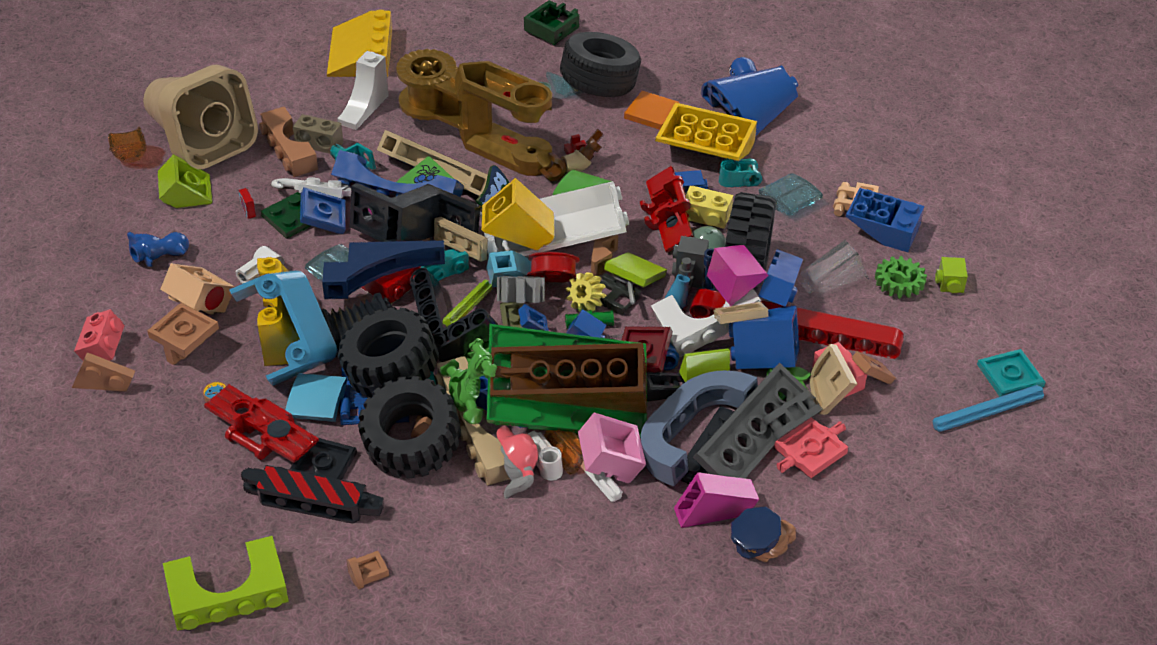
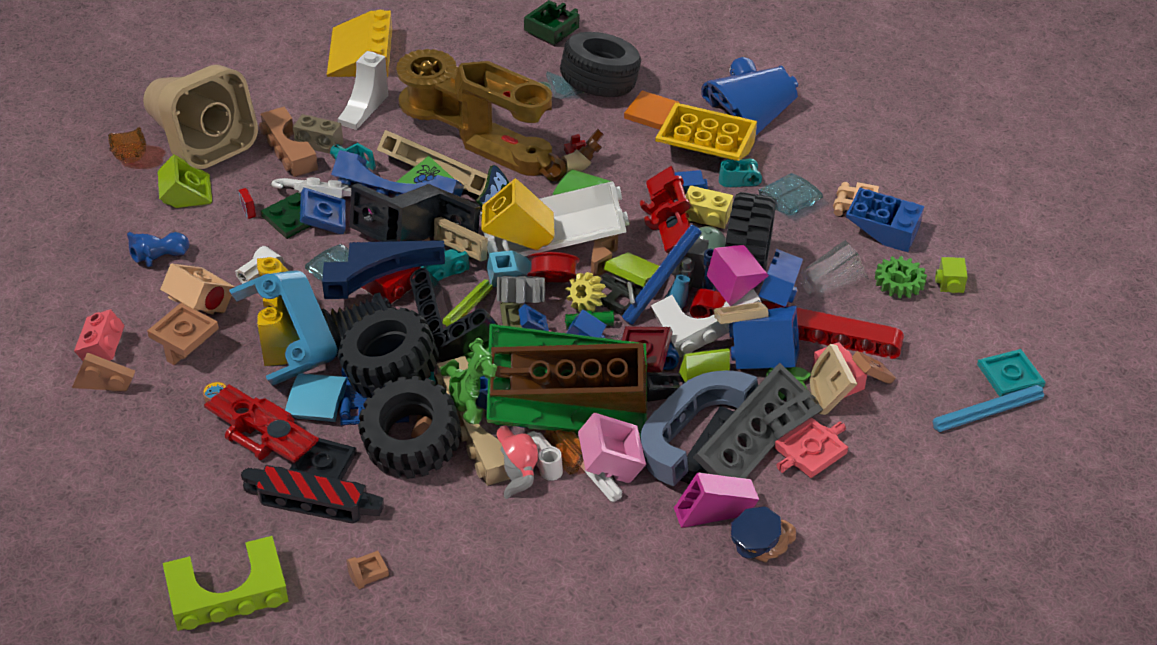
none -> blue axle [622,225,702,325]

